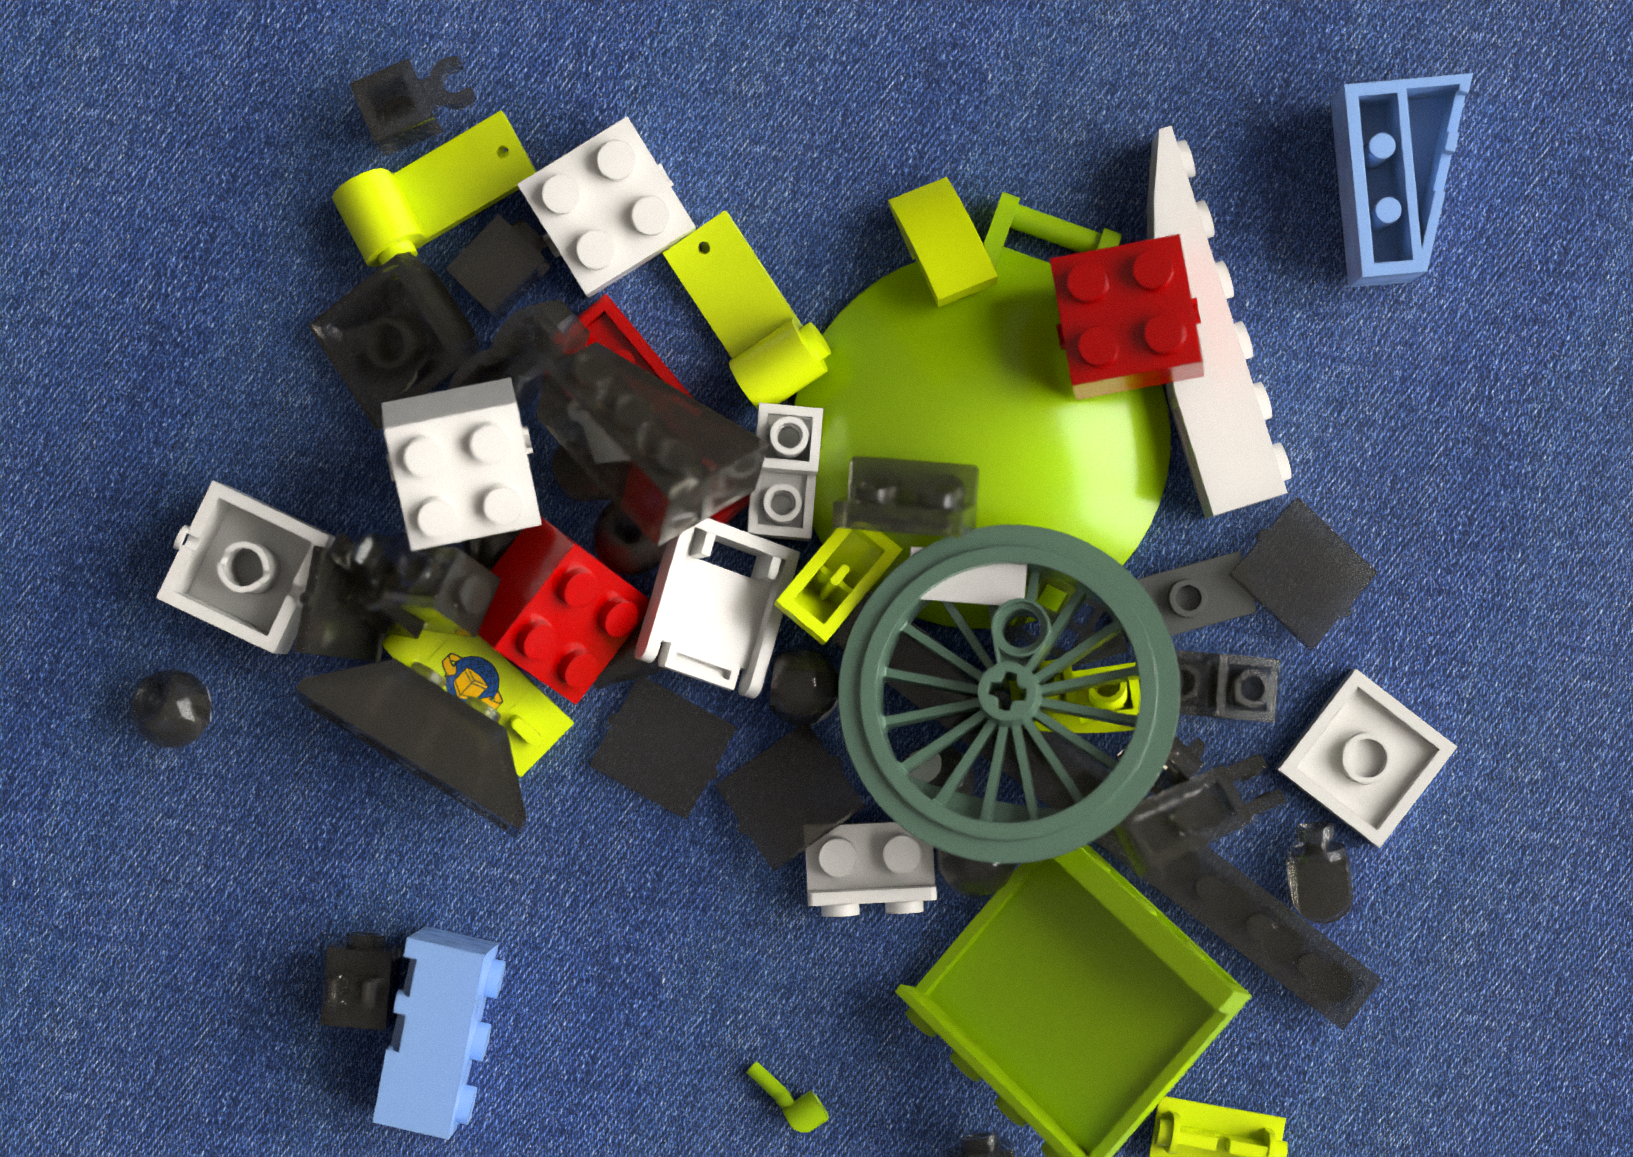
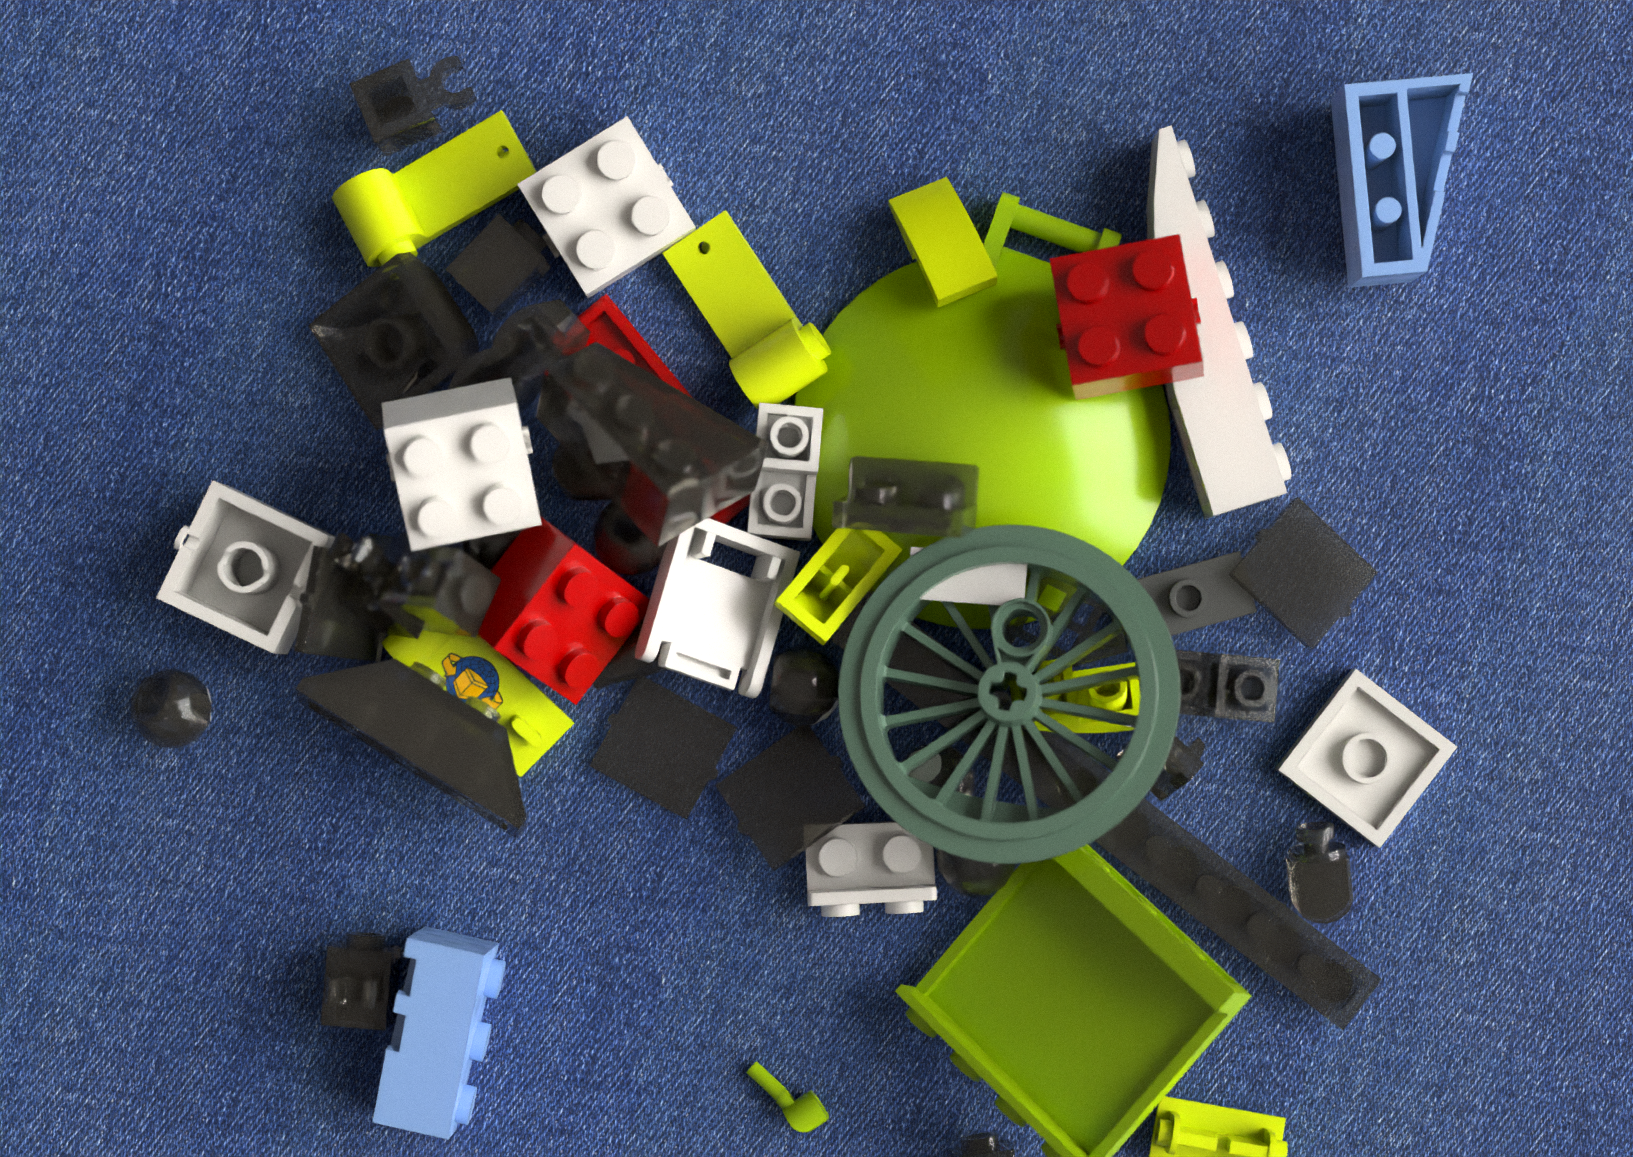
clear smoke hinge [1113,754,1287,877] -> none

